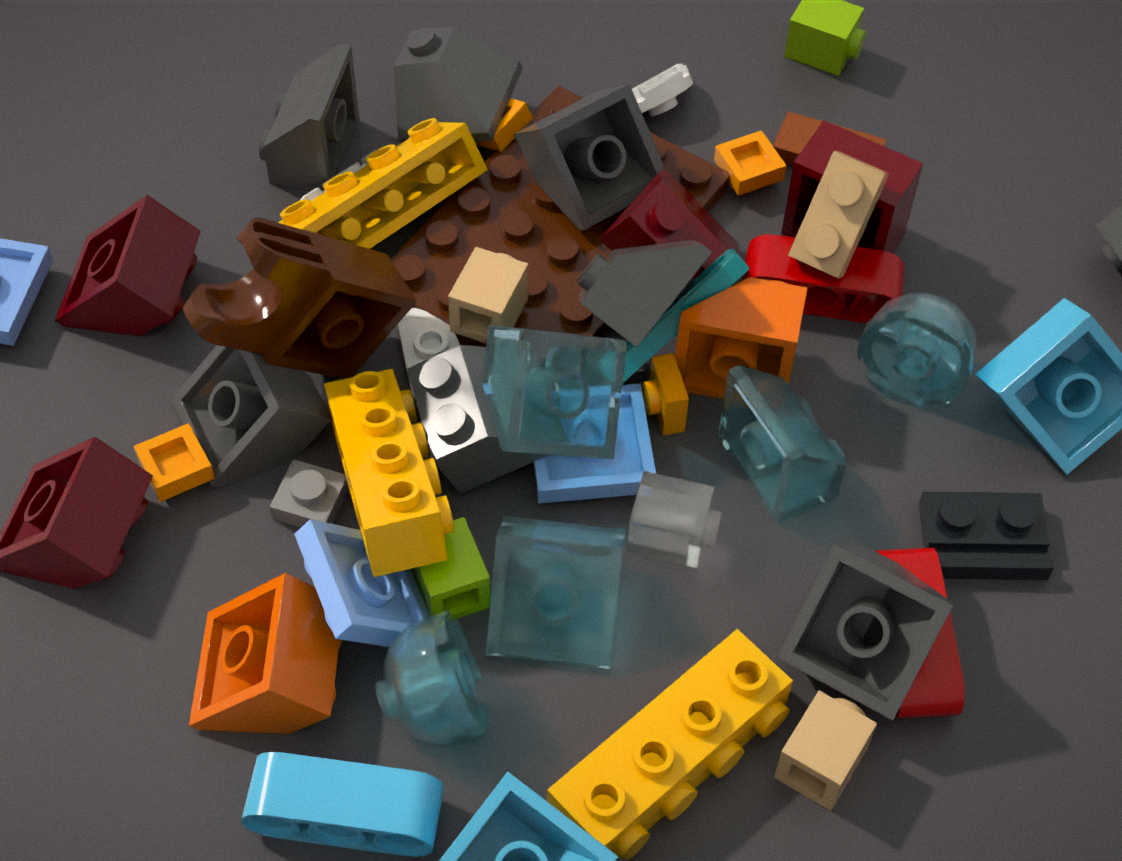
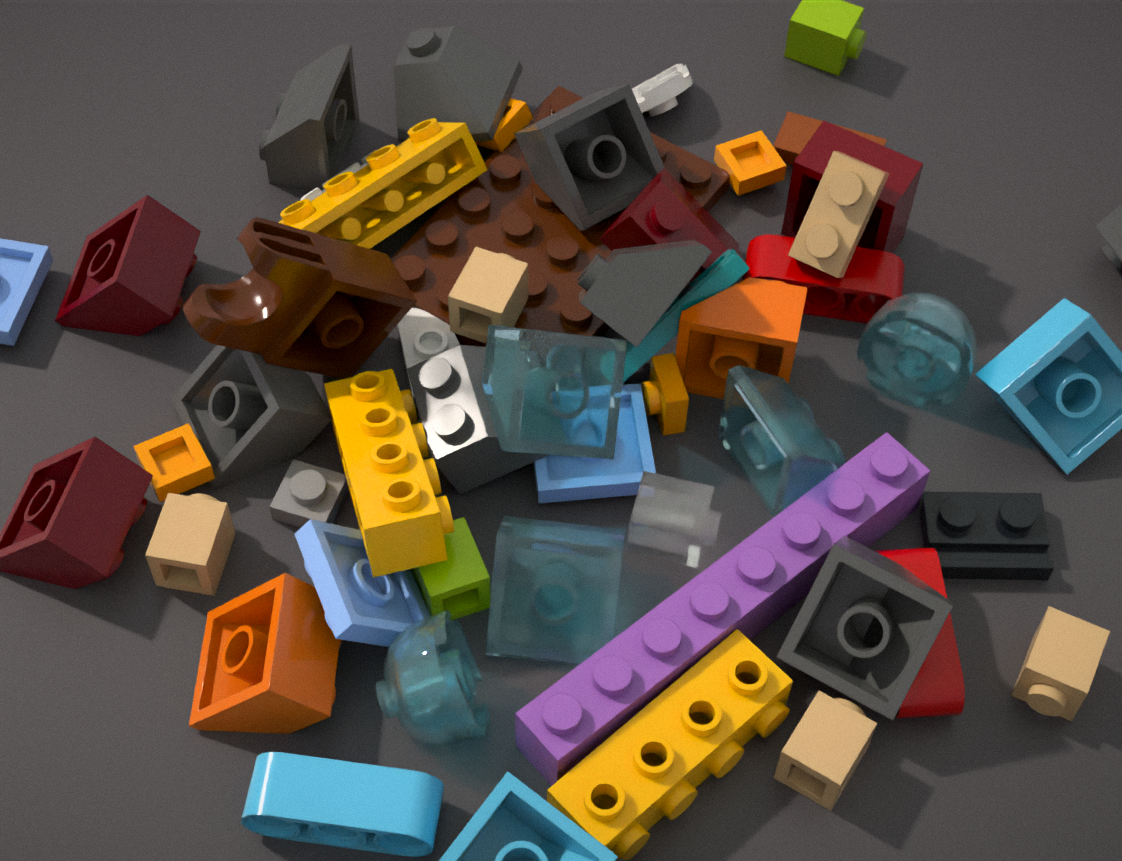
none -> tan brick [145,493,236,596]
none -> medium lavender brick [515,432,930,786]
none -> tan brick [1011,606,1110,721]

